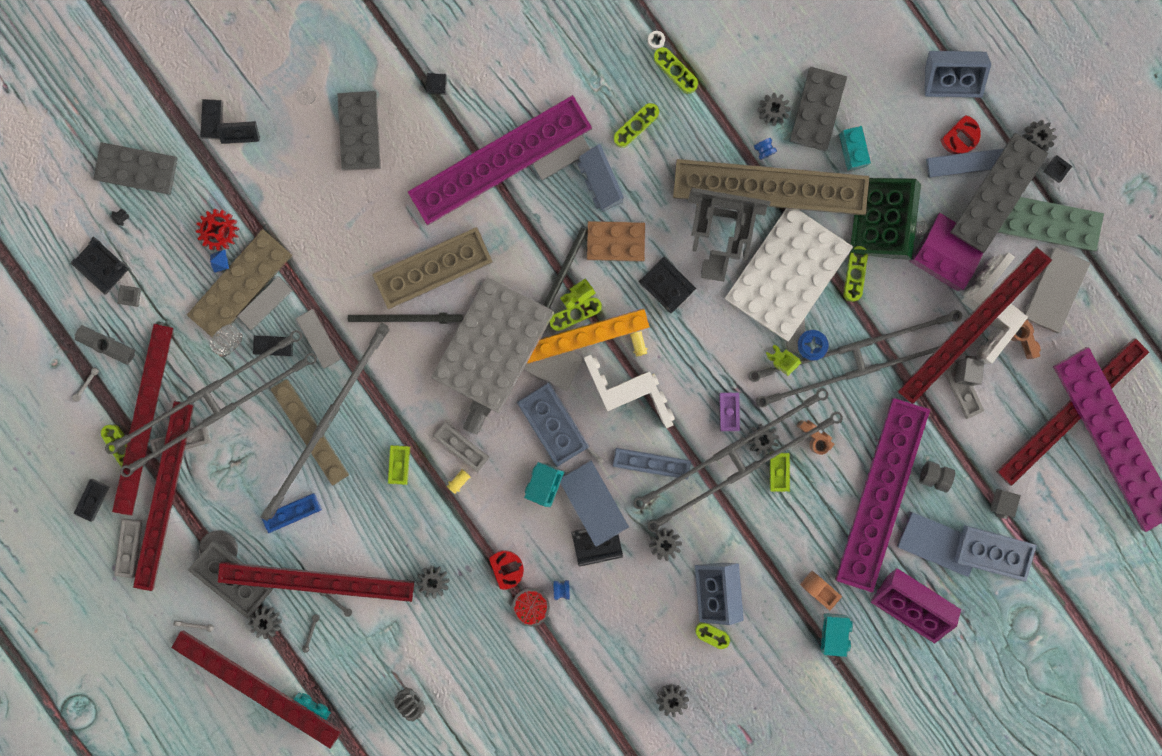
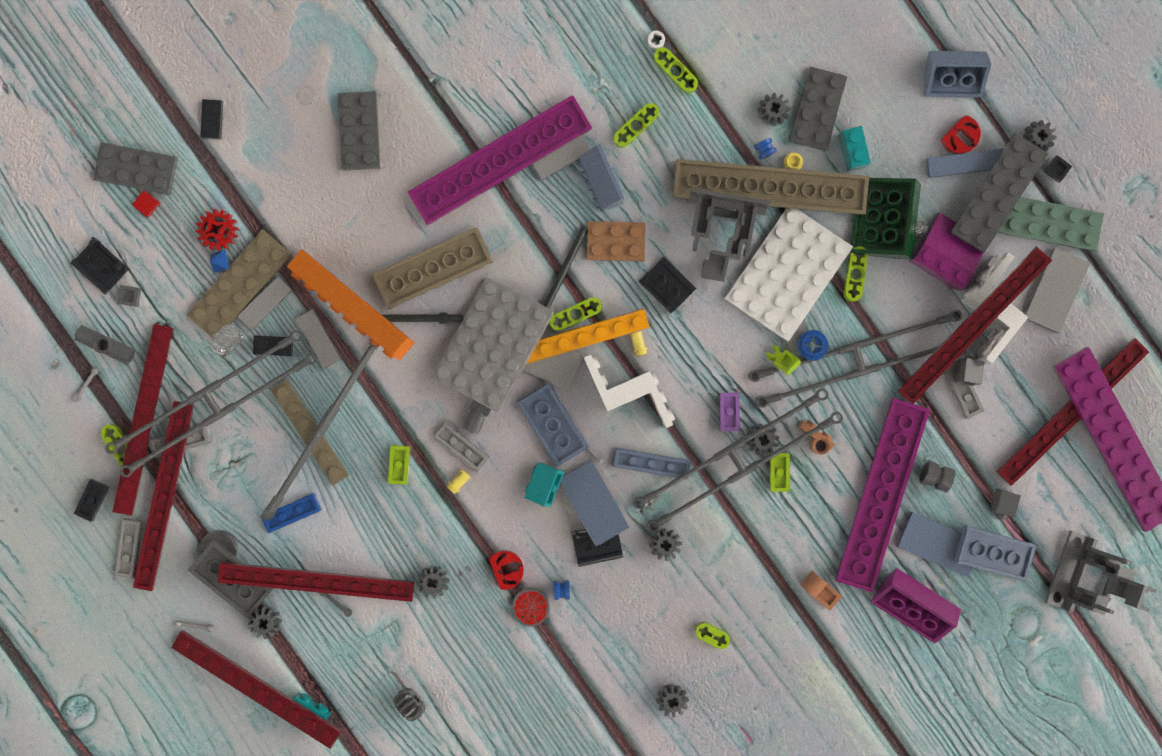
black piece [111,209,129,226] -> none
black plate [217,121,260,144] -> none
dark grey hinge [302,614,320,653] -> none
black plate [426,73,447,95] -> none
lime plate [560,278,596,309] -> none
sand blue slope [695,562,744,625] -> none
teal brick [821,613,853,657] -> none
nougat plate [1011,320,1041,359] -> none
none -> red tile [132,190,160,218]
none -> orange brick [287,249,415,361]
none -> light yellow plate [784,152,803,170]
none -> dark grey container [1045,531,1157,615]

